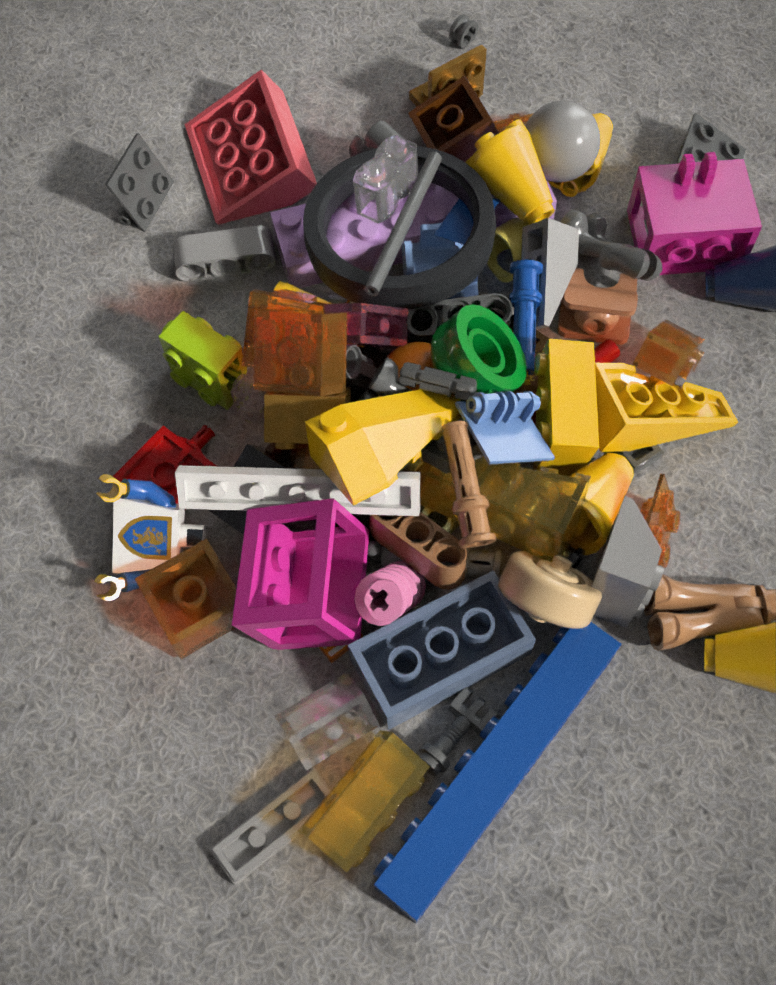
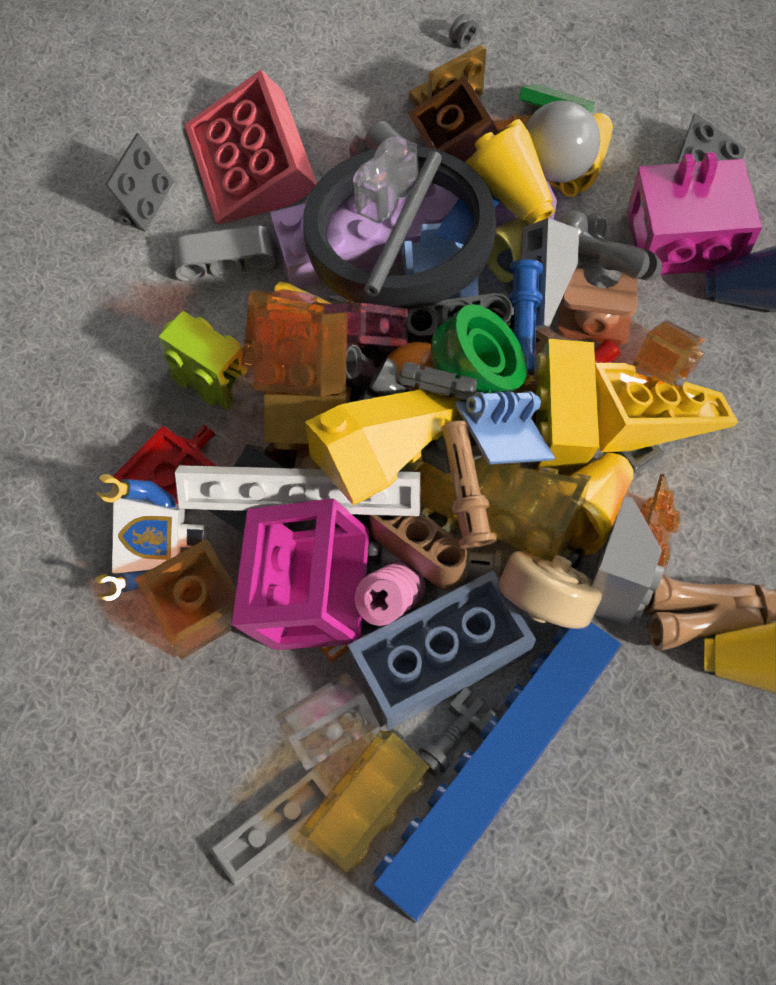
none -> green tile [519,84,595,113]

